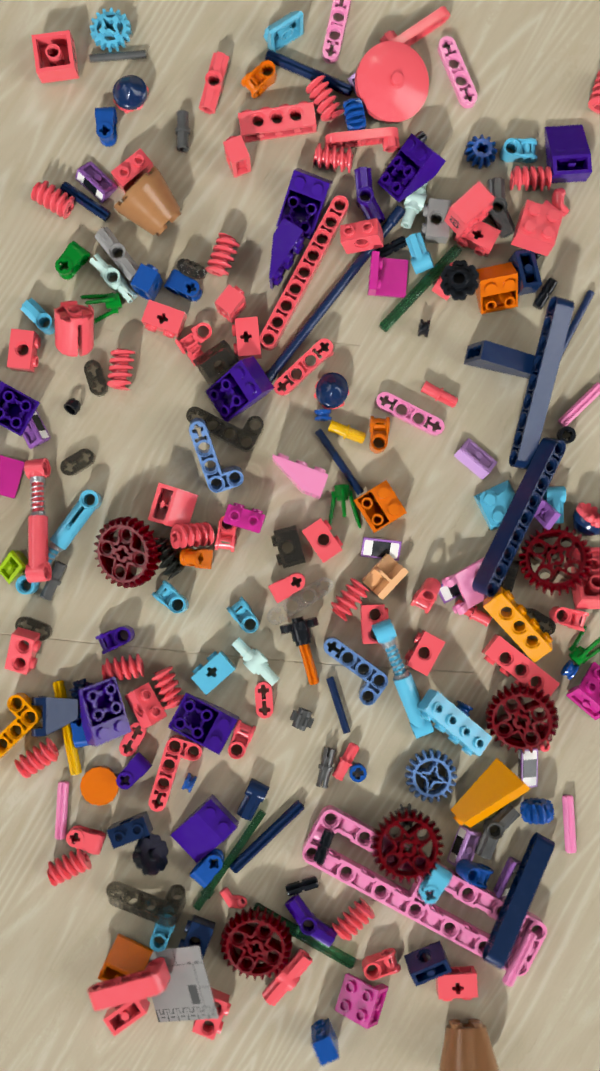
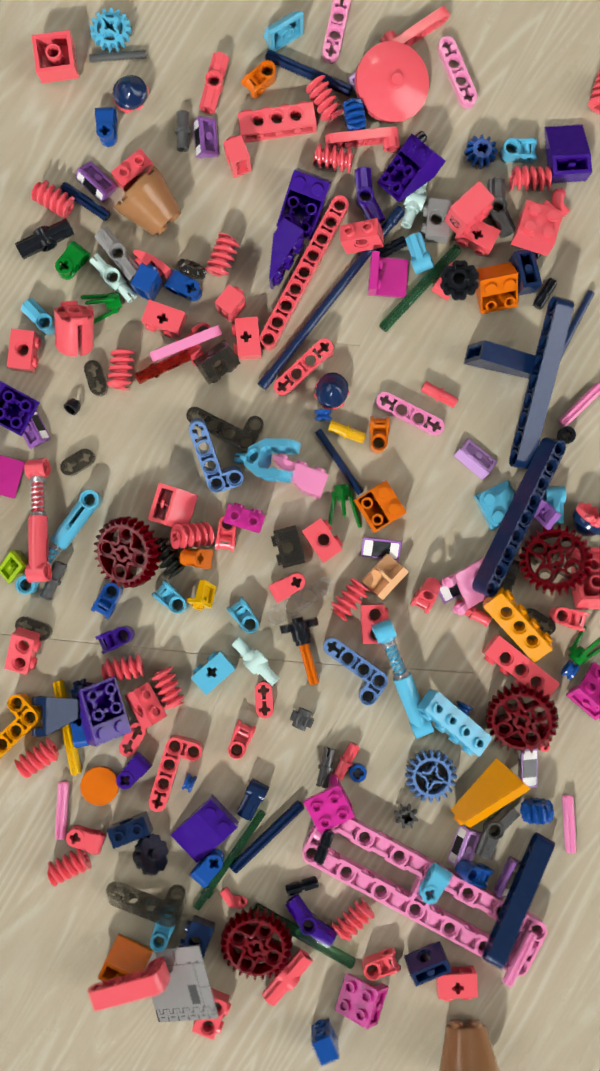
coral brick [103,998,150,1036] -> none
dark purple slope [168,692,239,755] -> none
dark purple slope [205,356,274,423] -> none
dark blue bar [326,676,351,734] -> none
dark red gear [371,808,444,884] -> none
coral brick [404,630,445,676] -> none
black bush [417,319,430,337] -> none
none -> black piece [15,218,74,259]
none -> blue piece [91,583,123,620]
none -> coral slope [133,249,172,279]
none -> clear red pin [135,349,192,384]
none -> bright pink beam [149,325,222,362]
none -> yellow bracket [186,580,217,611]
none -> medium lavender slope [193,116,219,158]
none -> medium azure piece [234,438,301,483]
none -> dark pink bracket [303,774,355,833]

